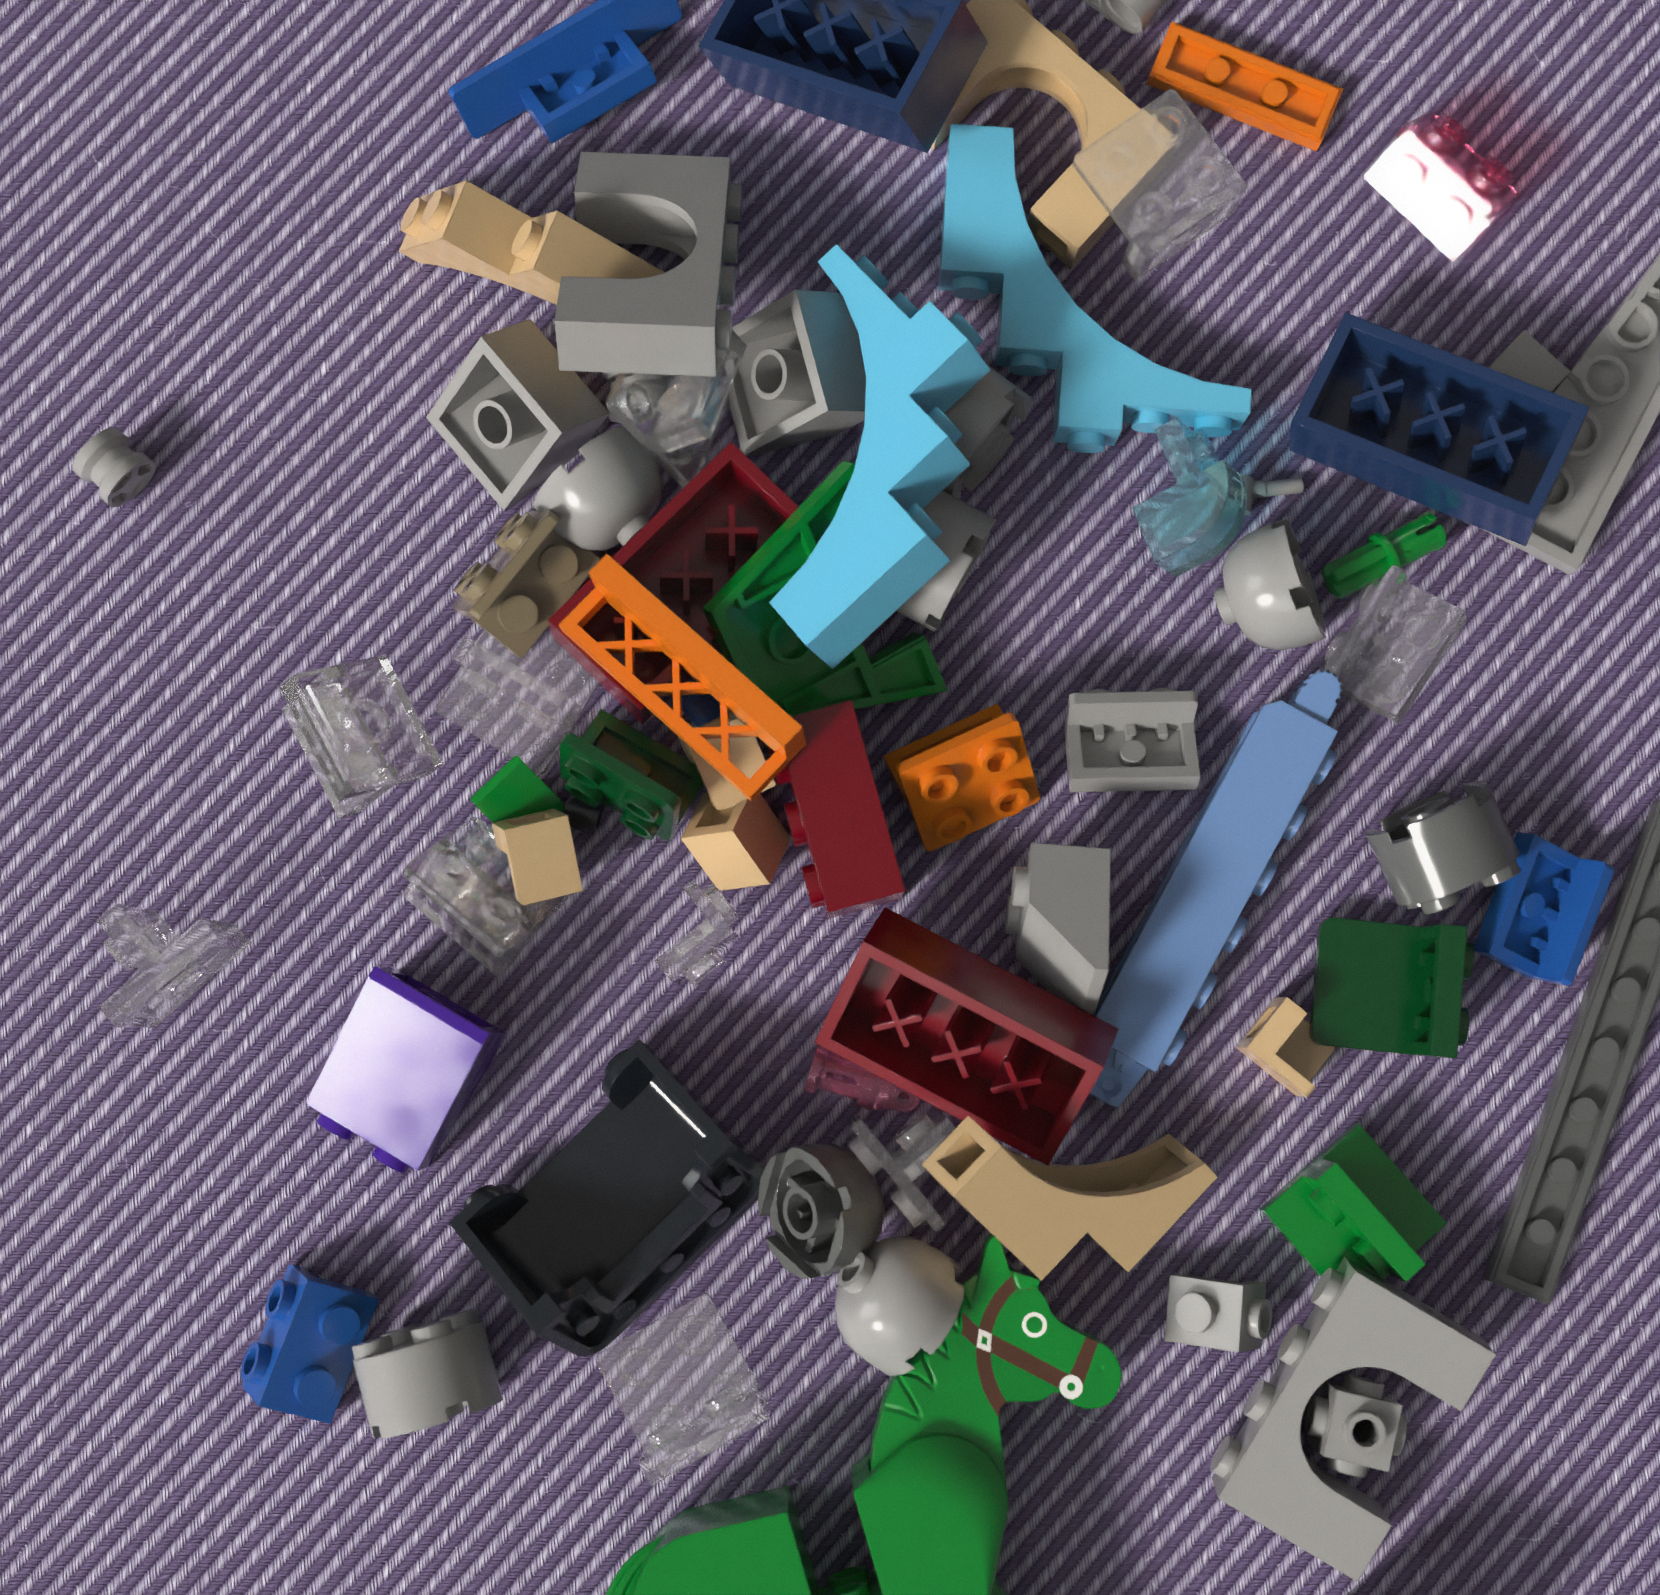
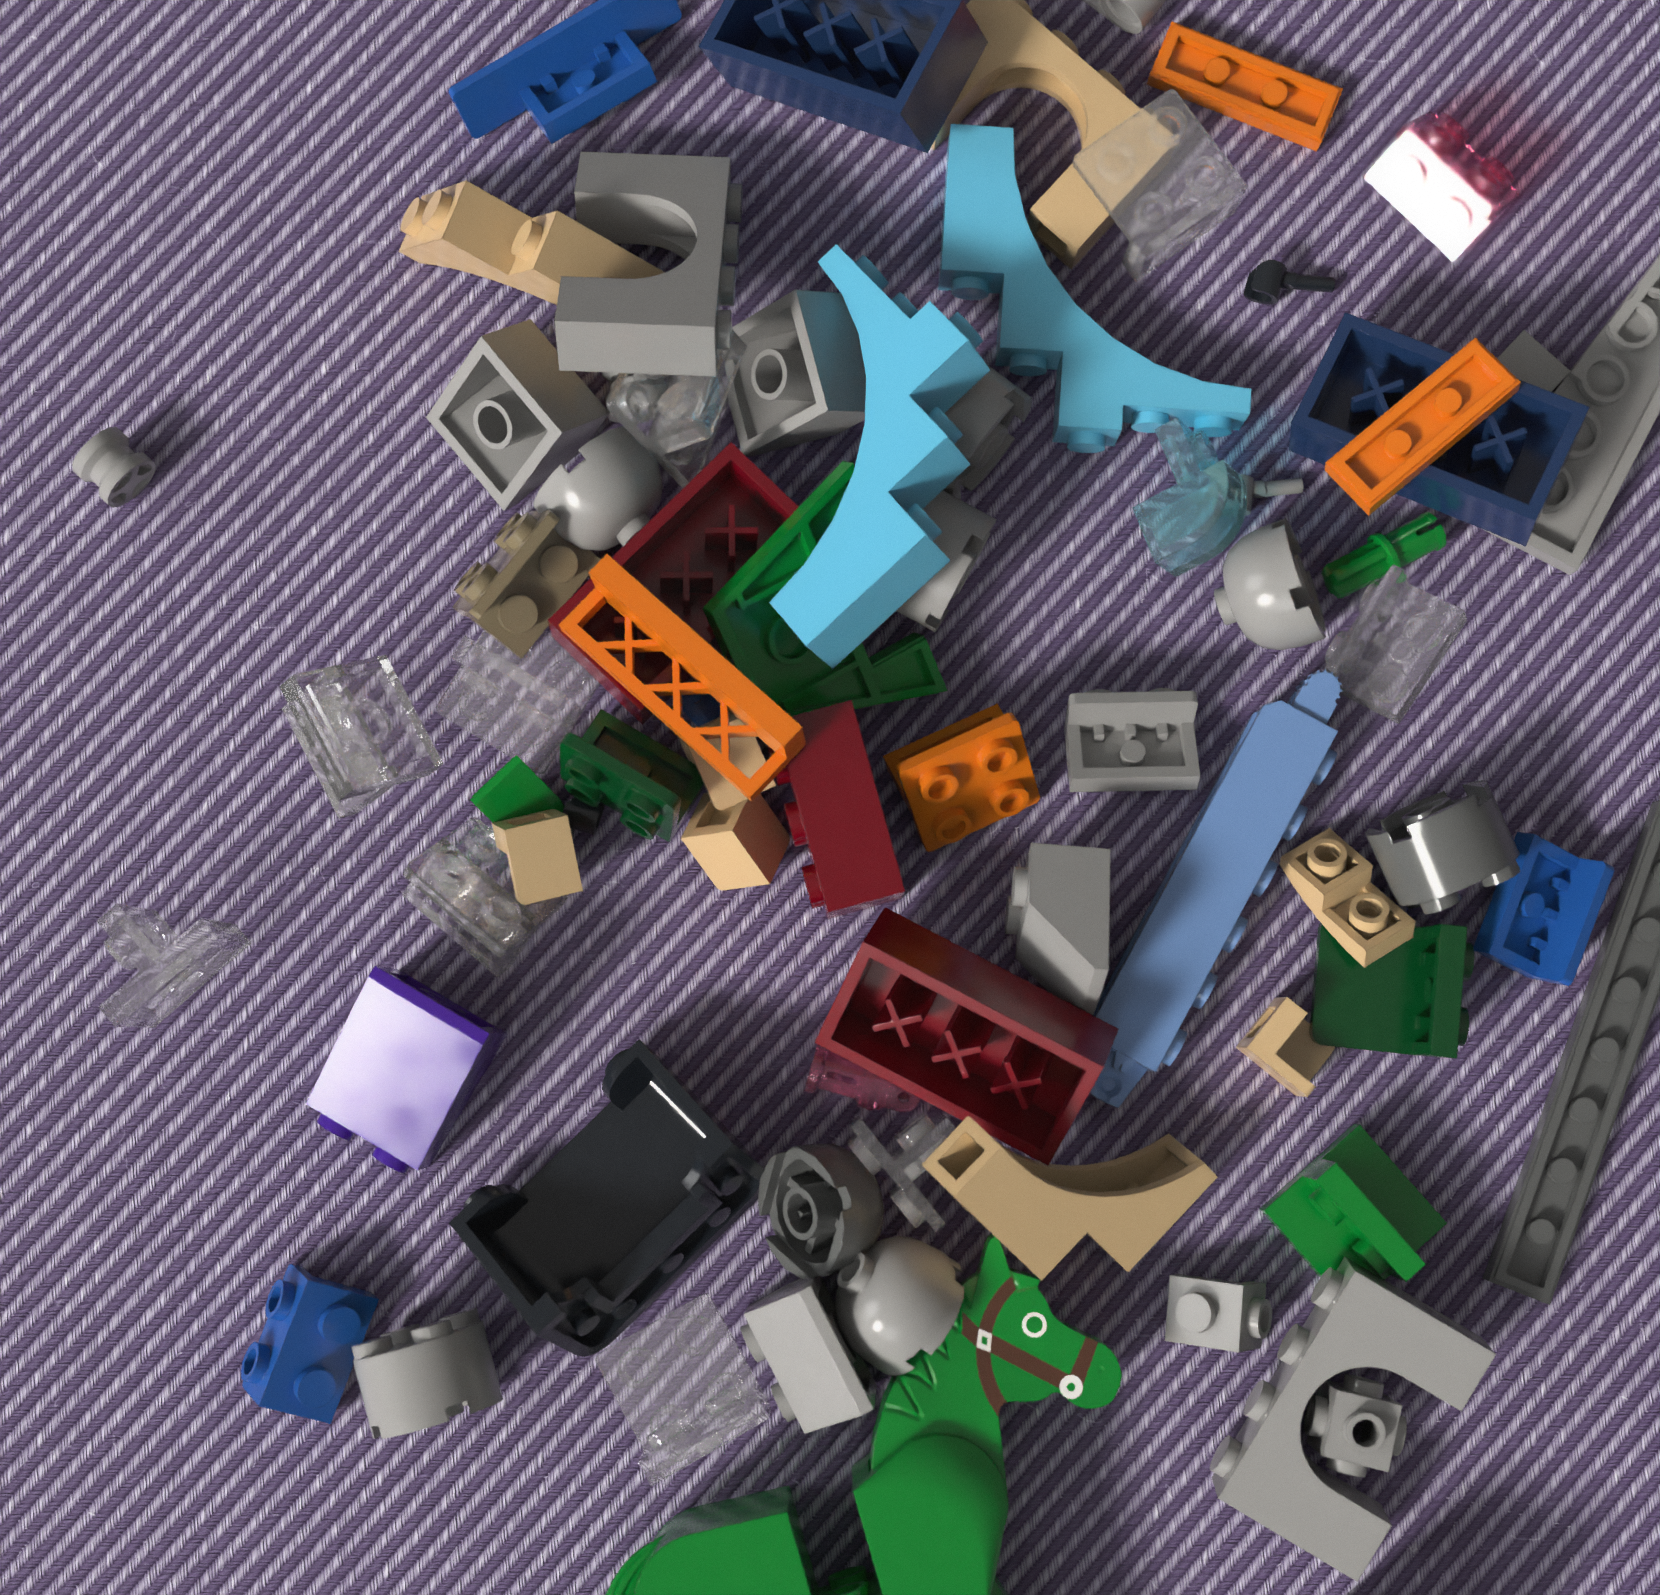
clear bracket [654,880,740,986] -> none
none -> slope [740,1276,877,1434]
none -> black hand [1244,259,1335,305]
none -> tan slope [1280,828,1415,968]
none -> orange tile [1325,337,1521,516]

